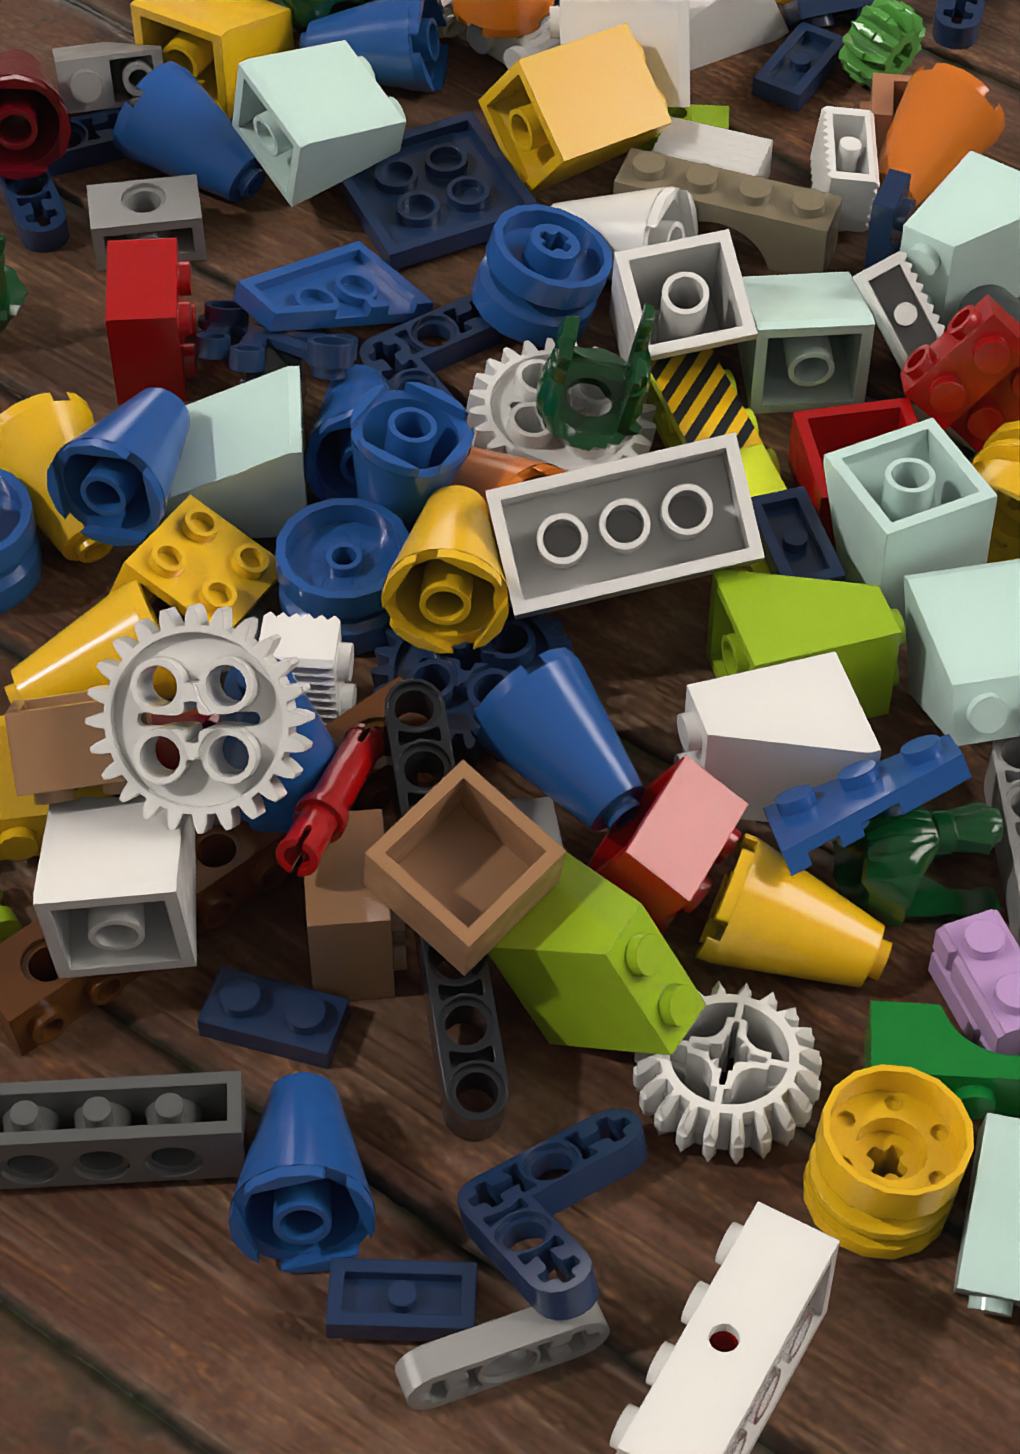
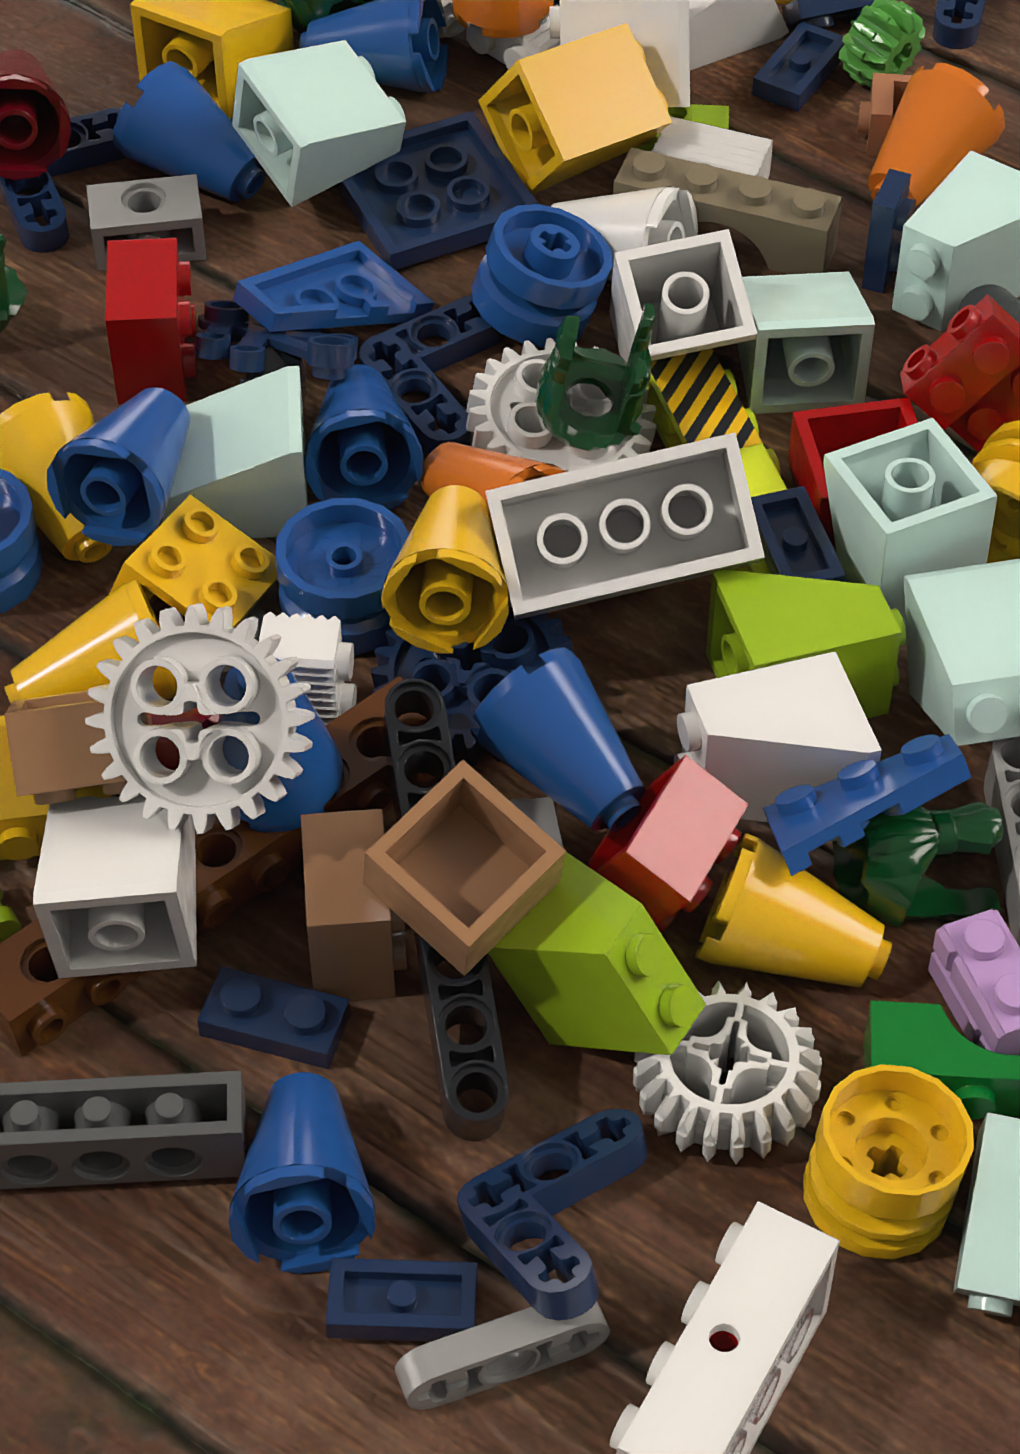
light grey slope [52,42,163,114] -> none
red pin [276,723,386,877] -> none
blue cone [349,382,474,534] -> none
white brick [810,106,880,232] -> none
white brick [853,251,945,371] -> none

